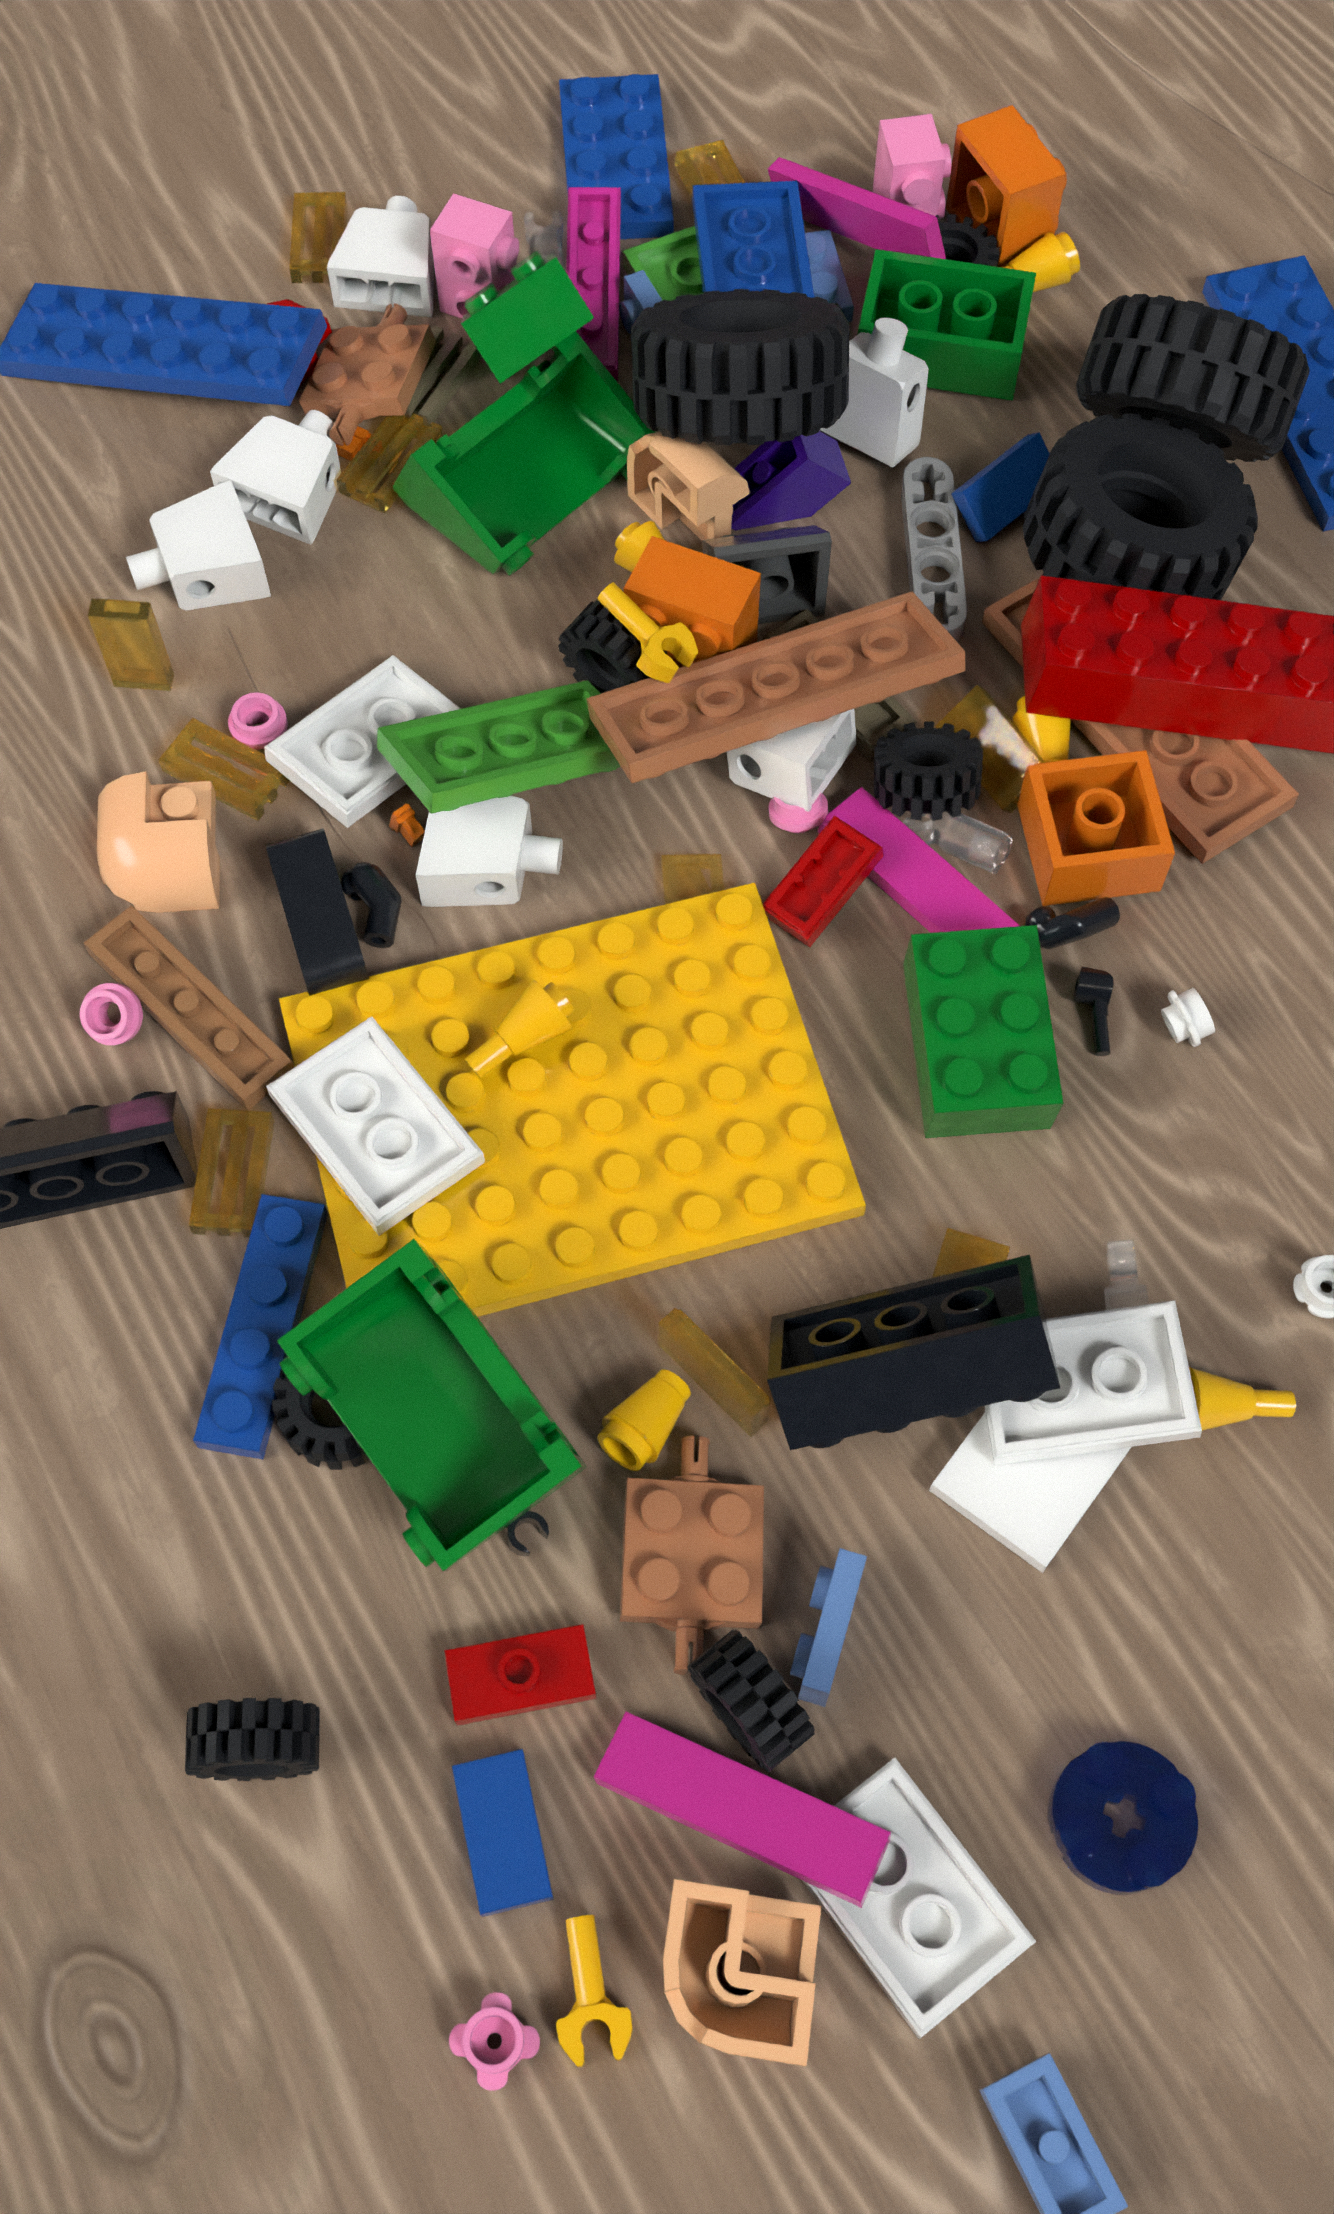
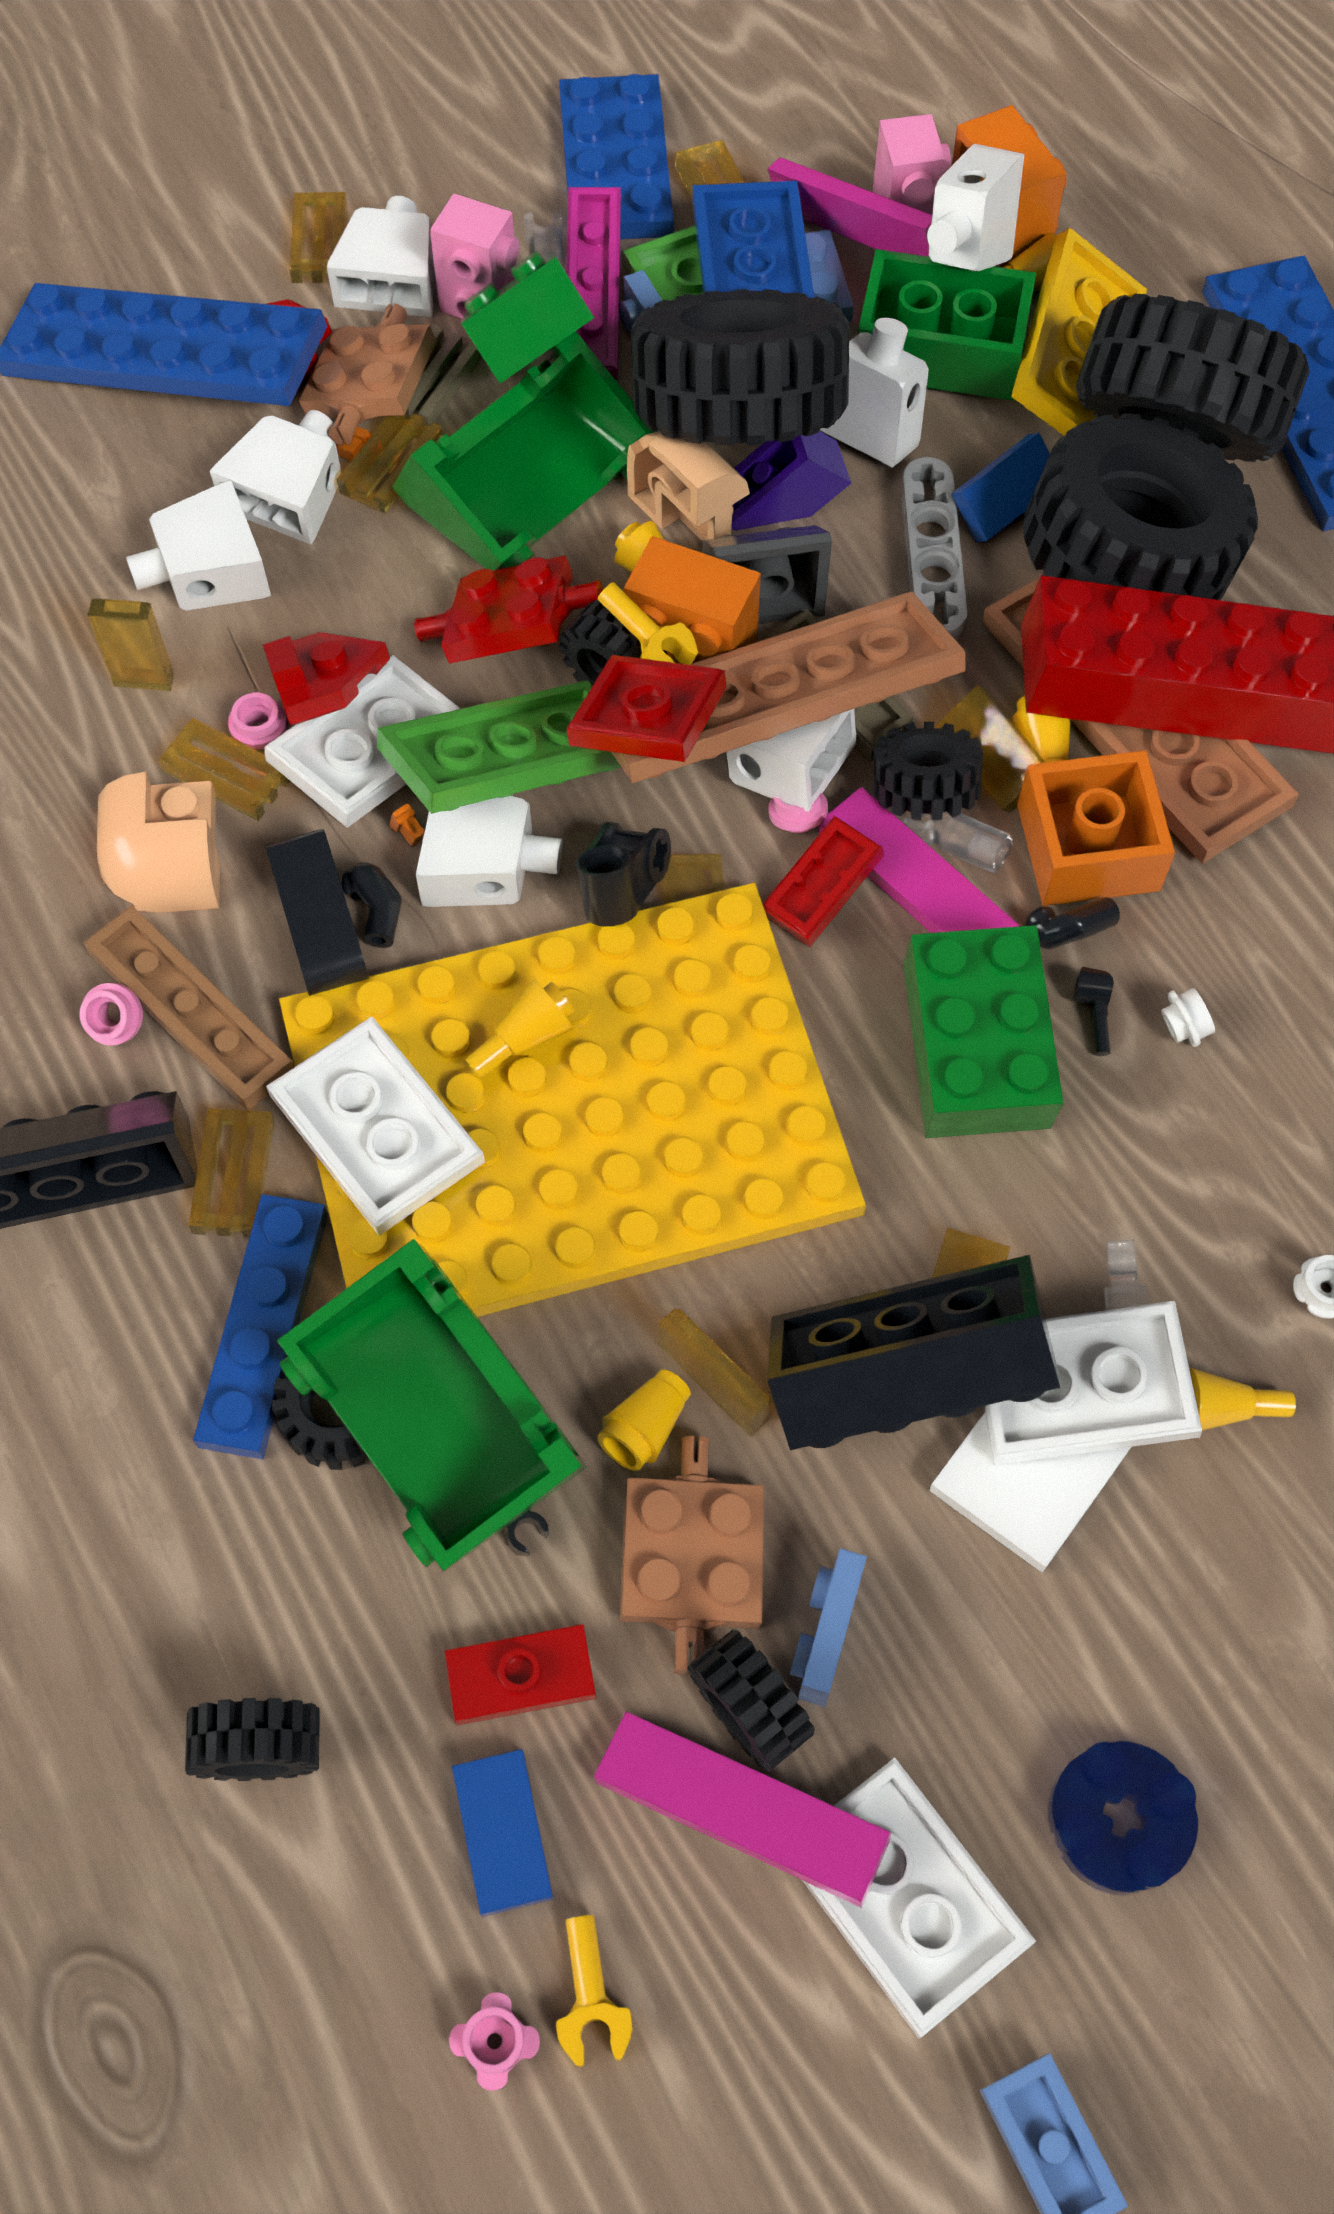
light nougat brick [663,1879,821,2067] -> none
none -> red plate [262,632,390,725]
none -> red plate [414,555,604,664]
none -> red plate [566,655,727,762]
none -> black piece [576,822,671,927]
none -> white torso [927,144,1025,271]
none -> yellow plate [1011,227,1147,436]

